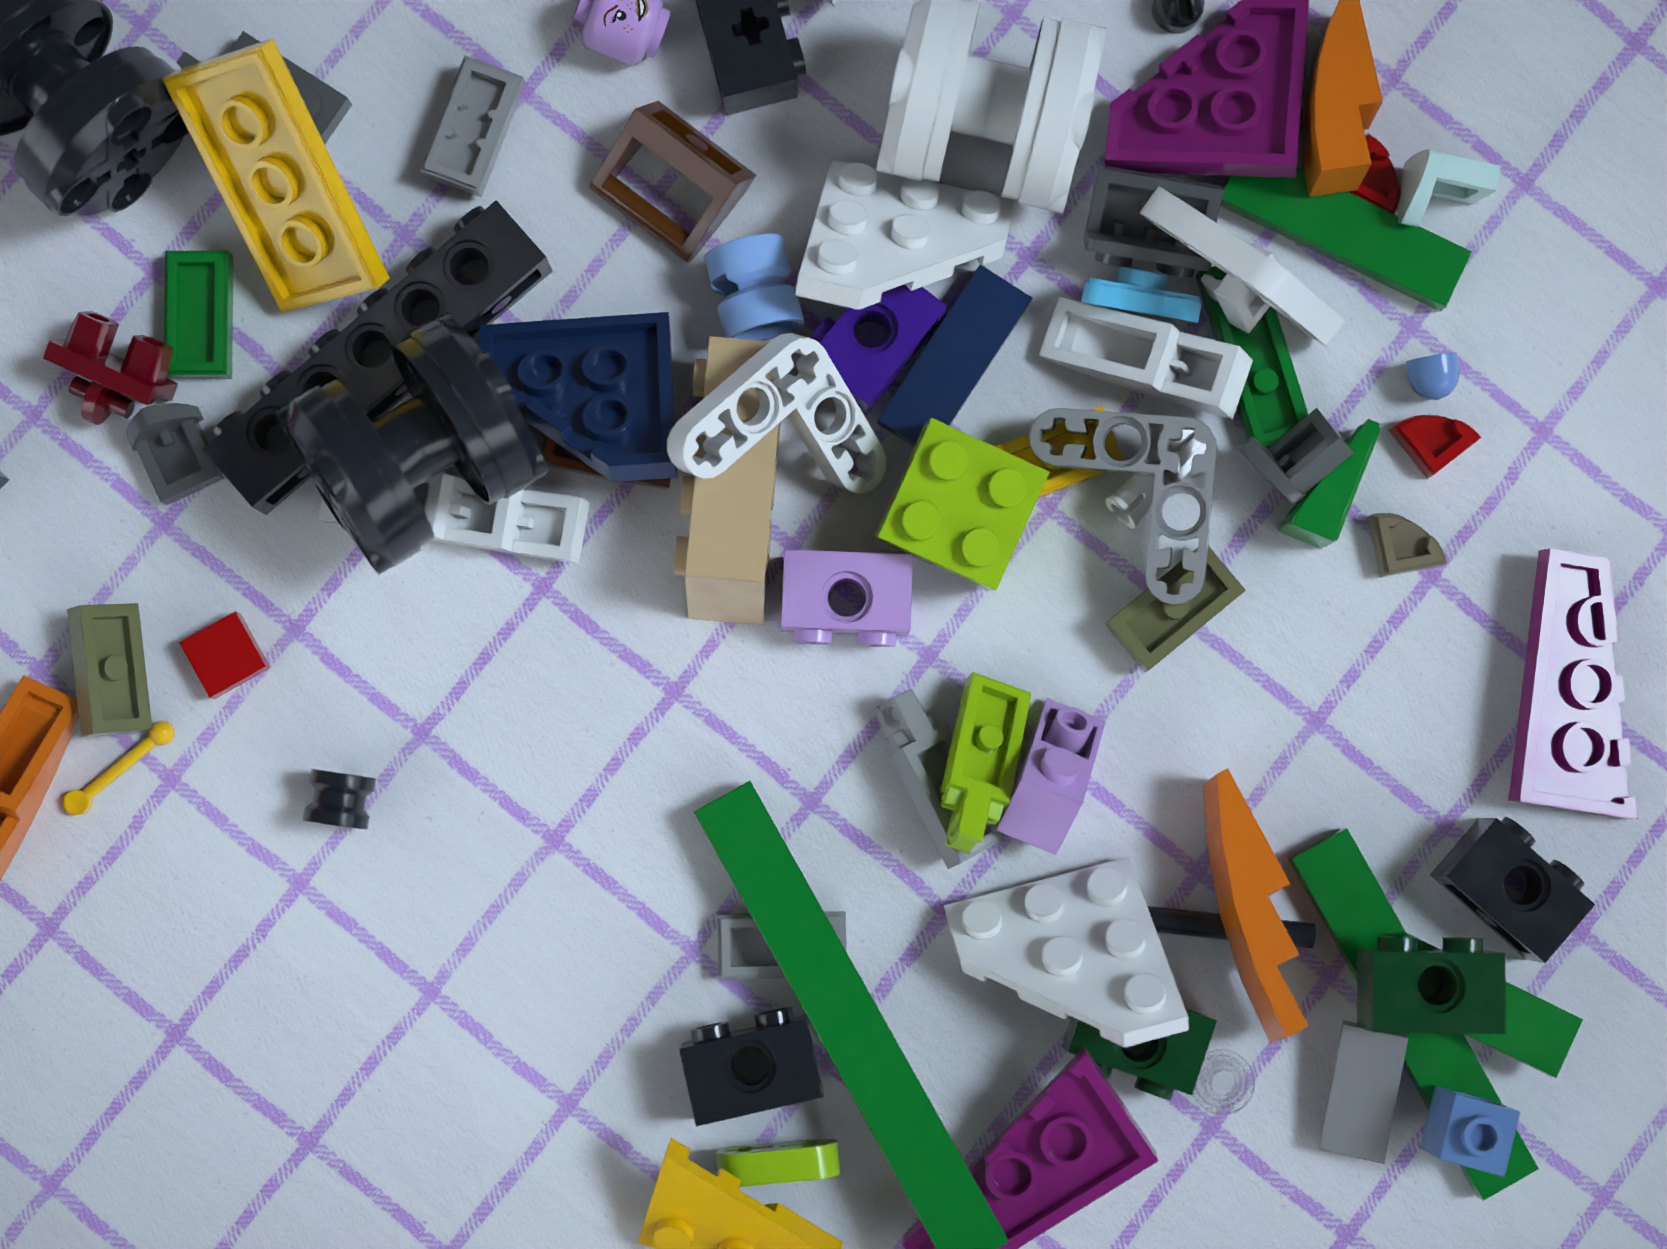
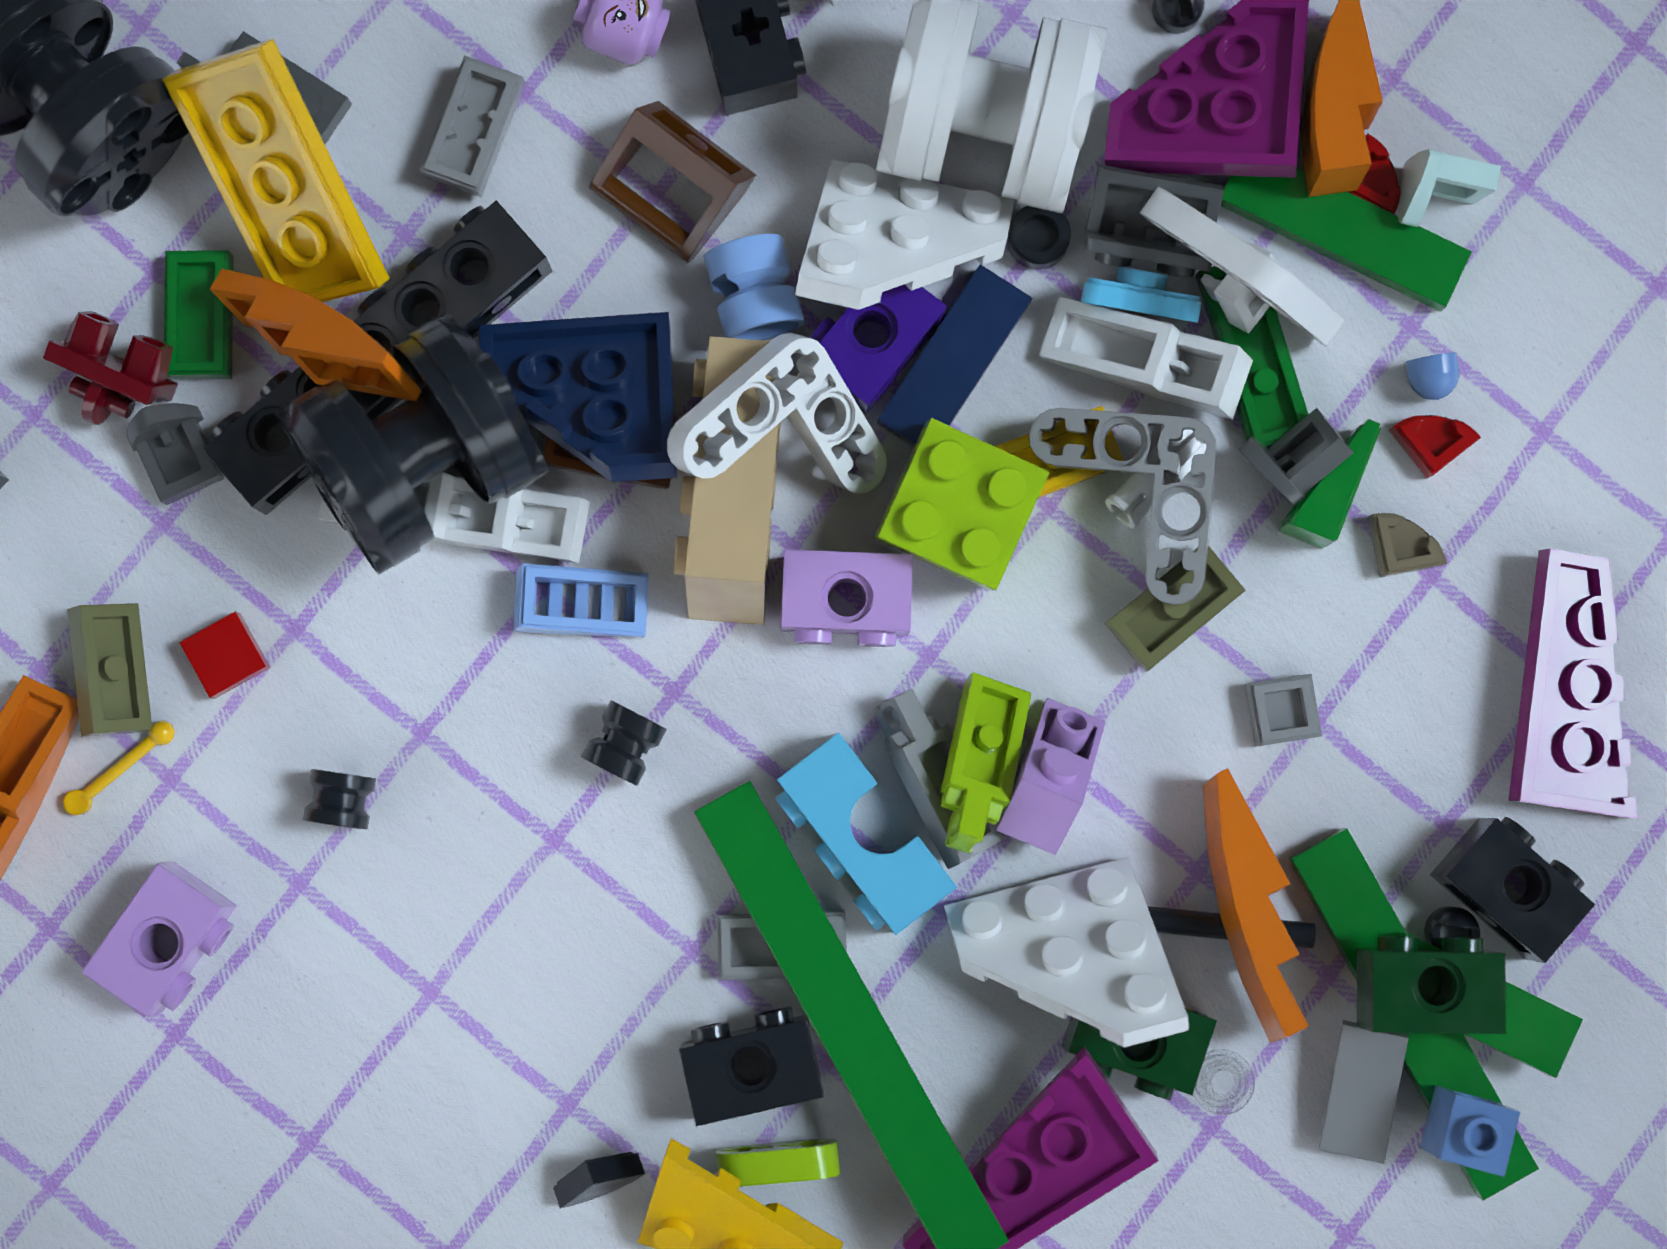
none -> lavender brick [81,862,237,1017]
none -> orange slope [210,268,422,401]
none -> light blue slope [513,563,649,637]
none -> black tile [553,1152,645,1209]
none -> black wheel [581,700,667,786]
none -> medium azure arch [775,732,958,935]
none -> black tile [1007,206,1071,270]
none -> light grey tile [1245,674,1322,747]
none -> black hinge [1424,906,1481,949]

